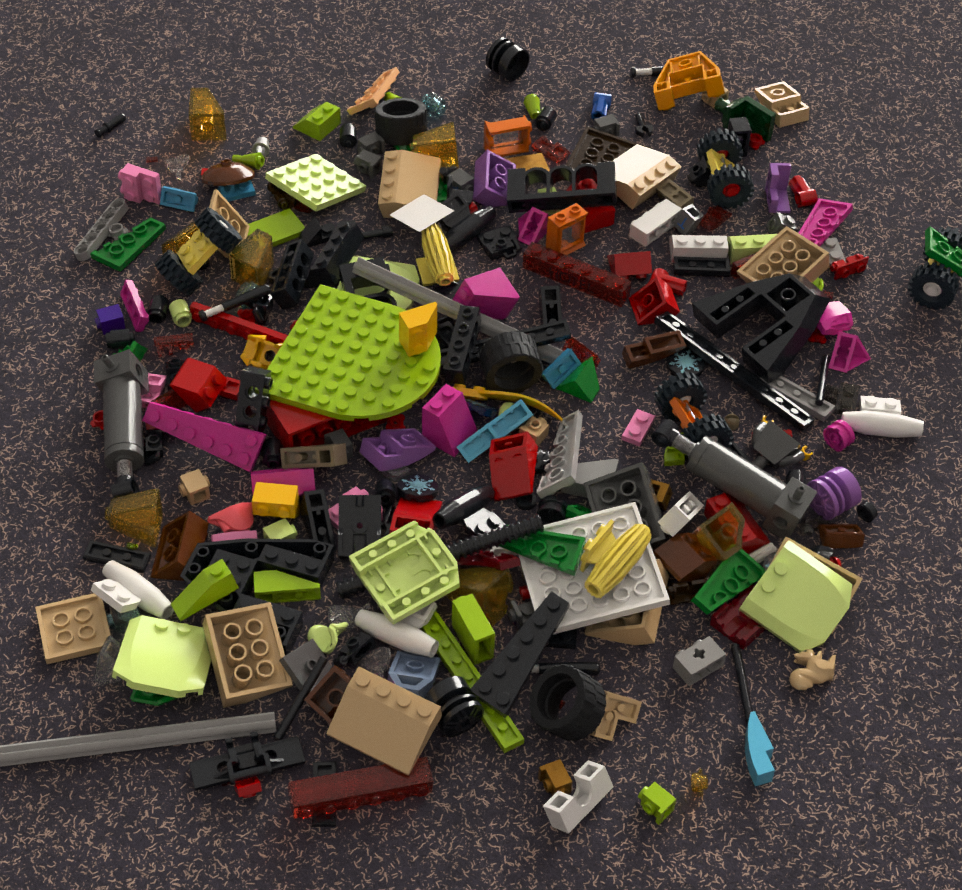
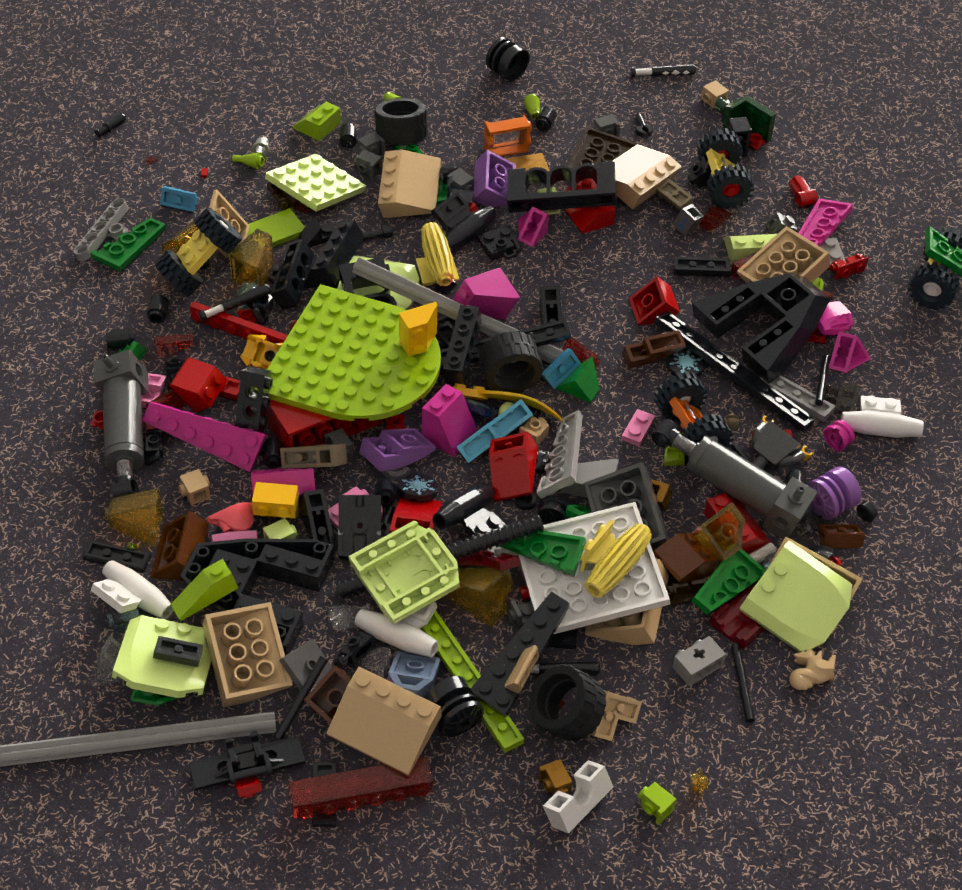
tan plate [35,593,114,664] -> none
dark purple brick [94,304,126,335] -> none
bright pink plate [118,163,161,204] -> none
dark pink plate [120,280,149,332] -> none
clear piece [164,154,189,181] -> none
yellowish green brick [169,299,192,327] -> none
clear yellow slope [189,88,227,141] -> none
reddish brown dish [201,159,255,186] -> none
dark azure plate [218,180,256,202] -> none
lime slope [254,570,321,603] -> none
yellowish green piece [307,622,348,655] -> none
light nougat wing [347,67,400,115] -> none
white sticker [390,194,454,232] -> none
clear yellow slope [410,122,459,168] -> none
clear light blue head [421,92,447,117] -> none
lime brick [452,593,495,665] -> none
clear red brick [523,242,631,307] -> none
clear red slope [531,135,571,163] -> none
orange window [545,203,588,260] -> none
blue piece [591,92,612,120] -> none
red slope [607,251,652,280] -> none
white brick [629,199,682,247] -> none
red piece [648,268,687,295] -> none
light orange wedge [653,51,725,111] -> none
white brick [658,491,704,537] -> none
white slope [669,235,729,263] -> none
medium azure slope [745,711,775,786] -> none
tan slope [755,81,810,128] -> none
medium lavender panel [765,163,791,213] -> none
none -> black plate [153,636,203,667]
none -> tan slope [505,645,539,694]

